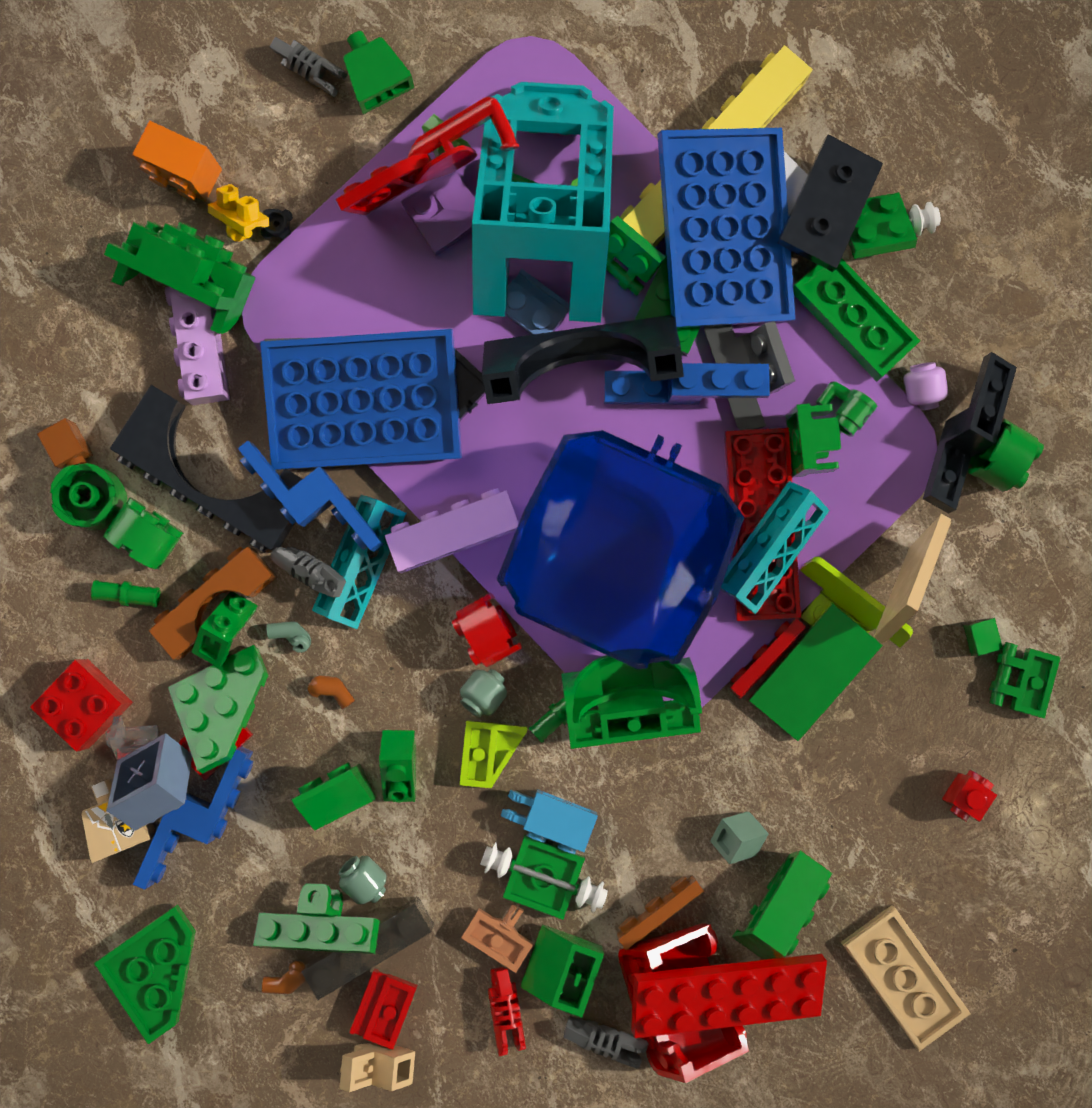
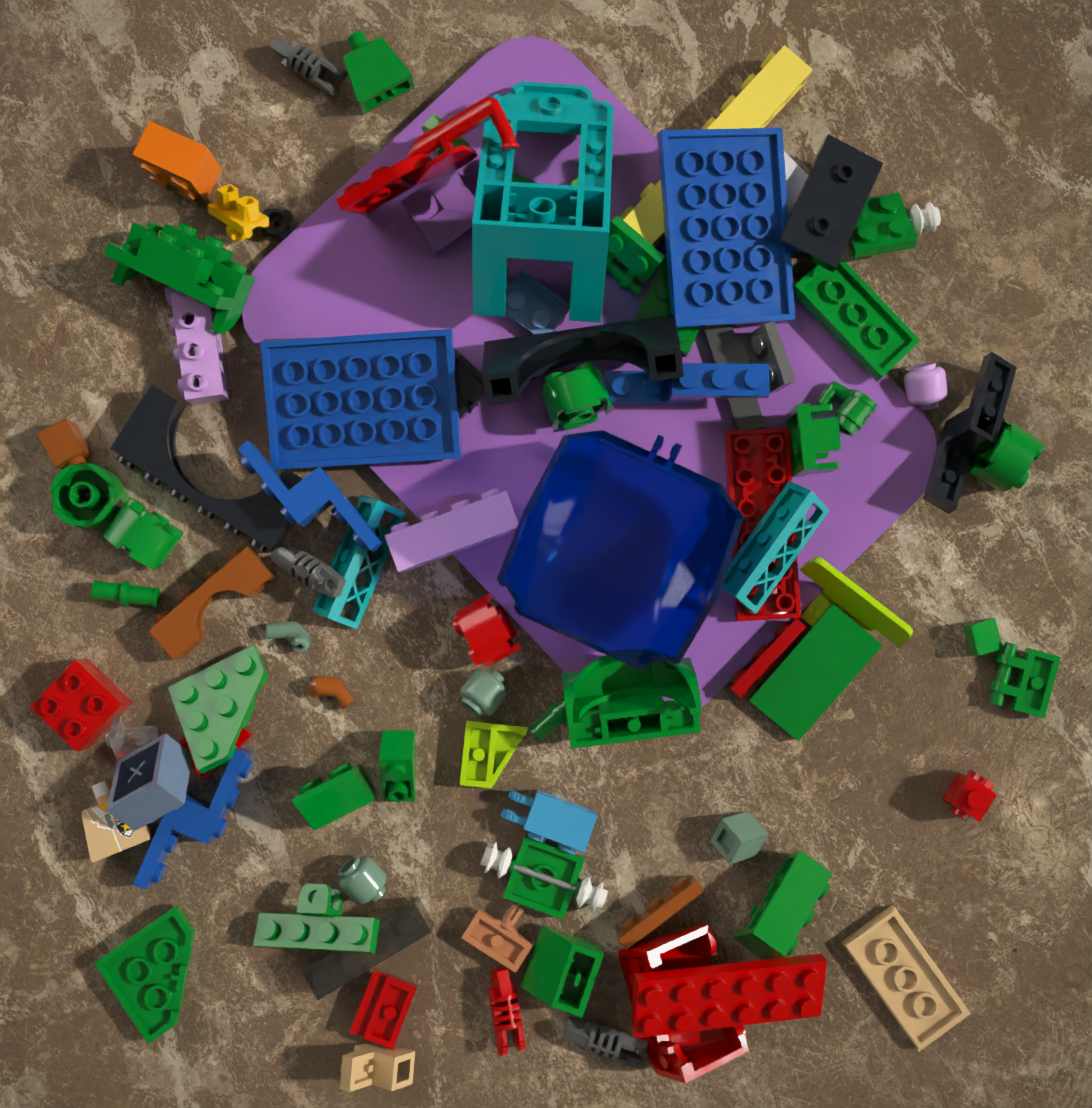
green bracket [192,592,258,668] -> none
dark orange arm [262,961,307,994] -> none
tan tile [874,513,951,643] -> none
none -> green brick [540,362,613,430]

